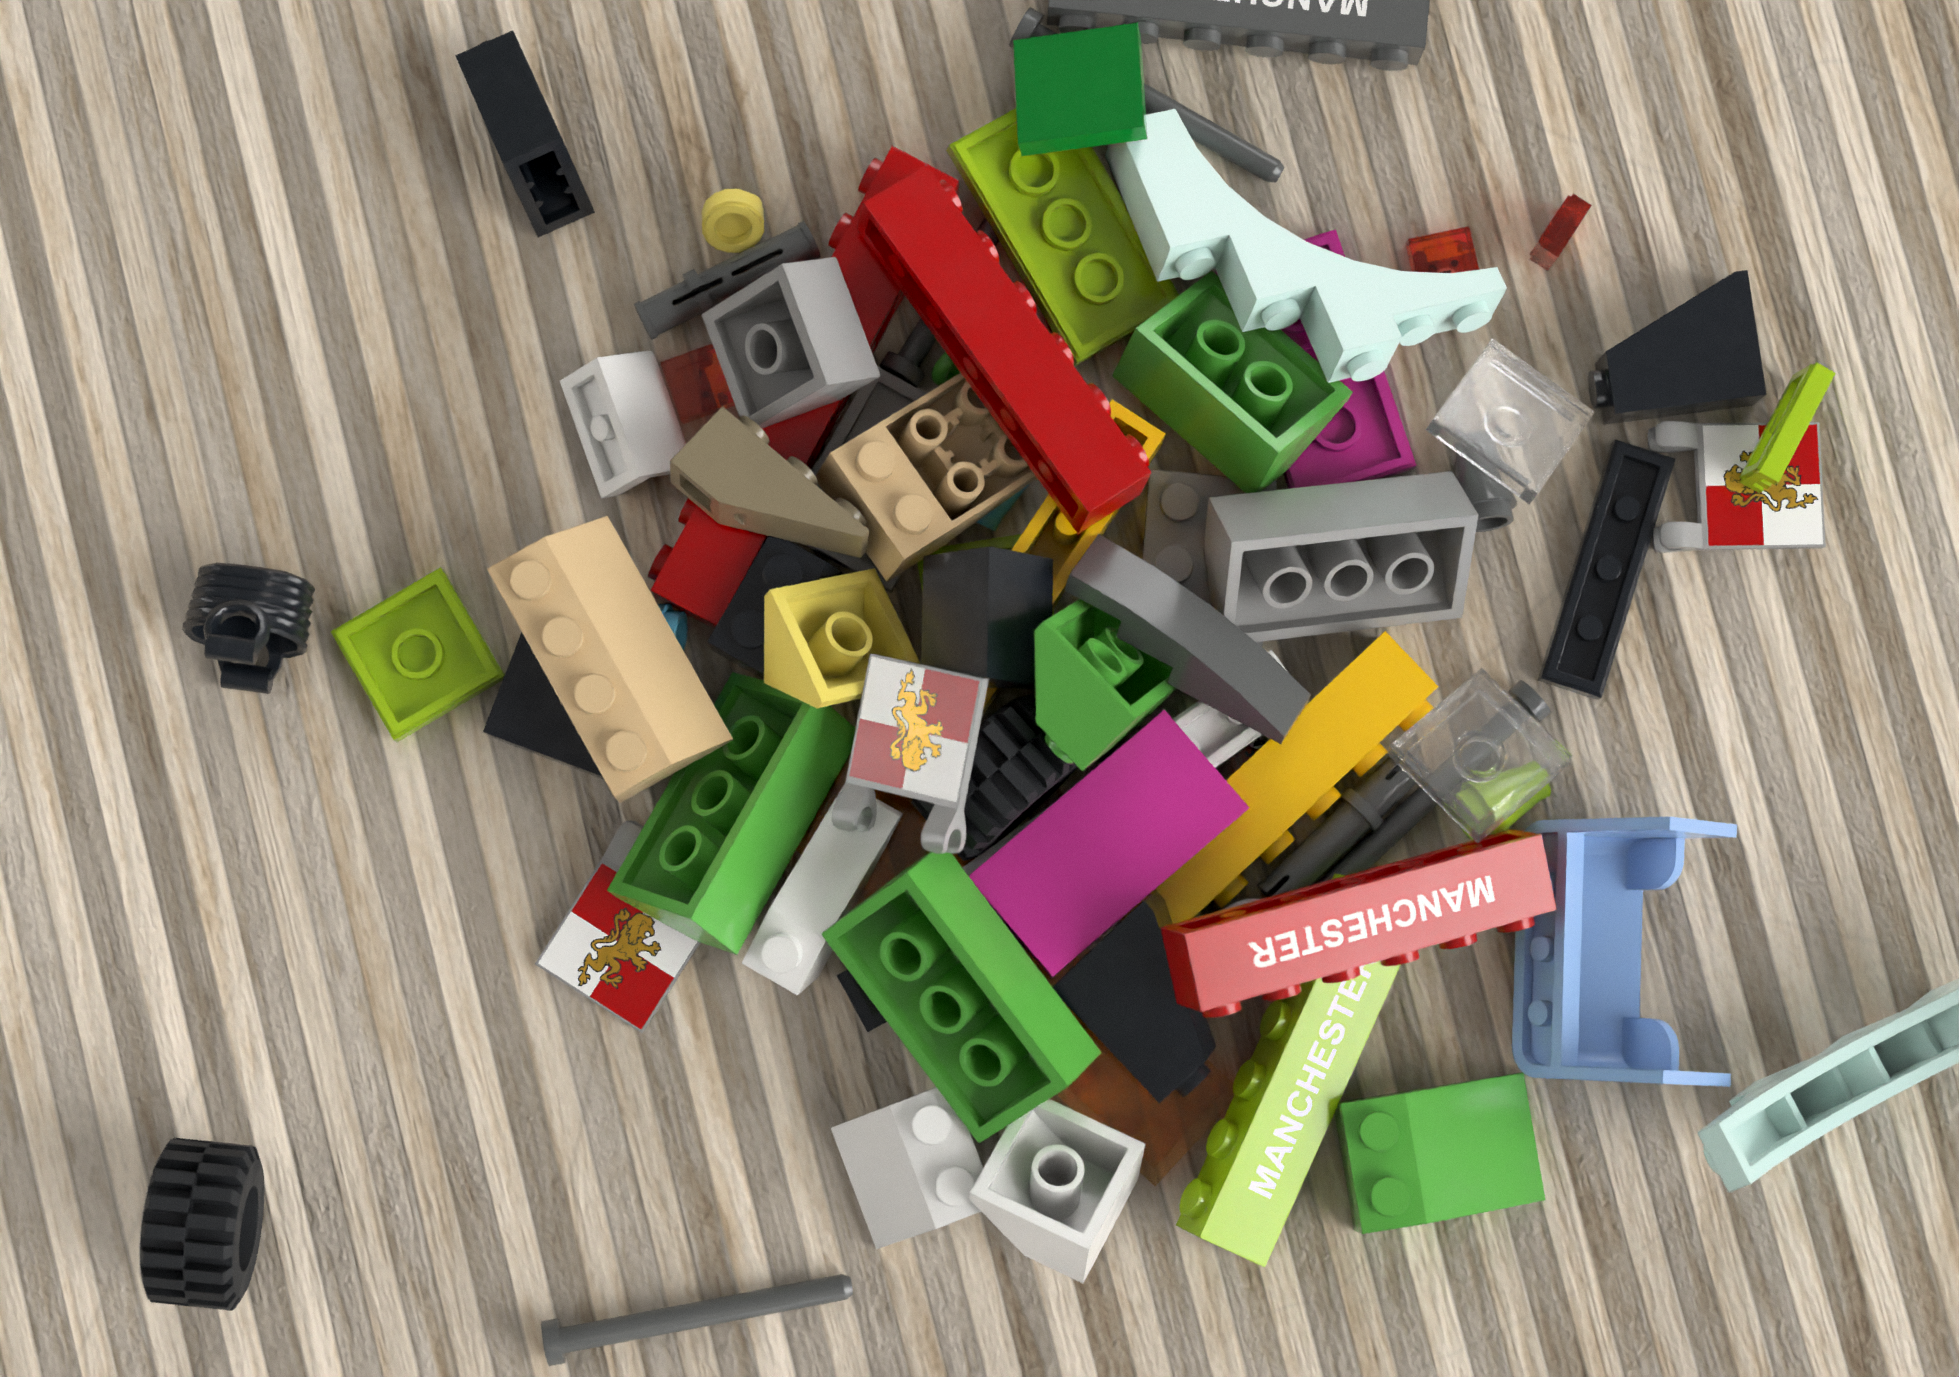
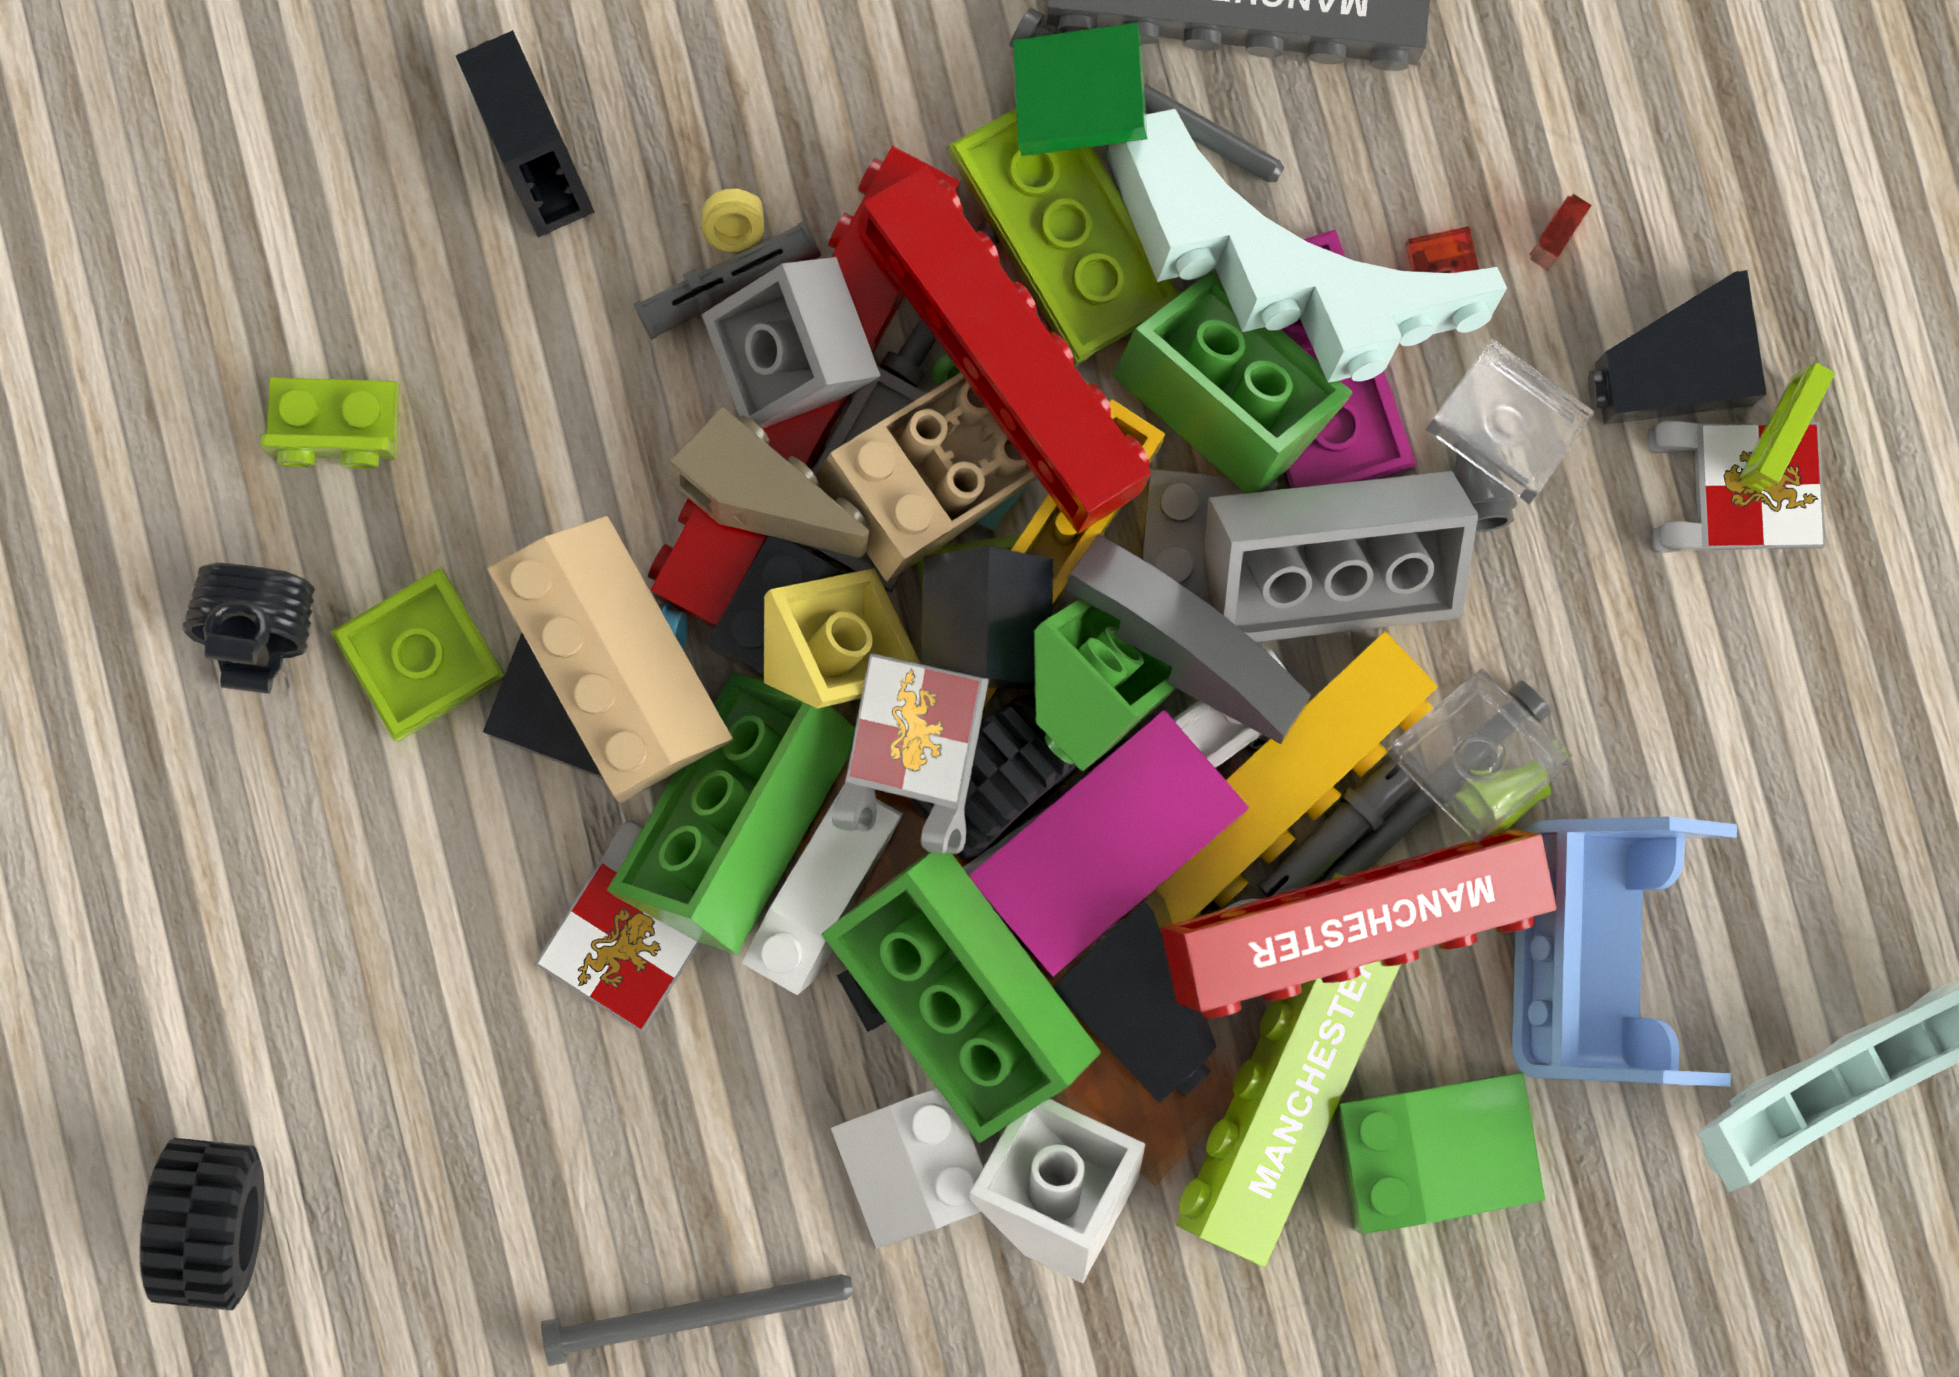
white panel [560,351,686,498] -> none
clear red tile [660,344,735,424] -> none
black tile [1537,439,1676,700] -> none
none -> lime bracket [260,377,400,470]

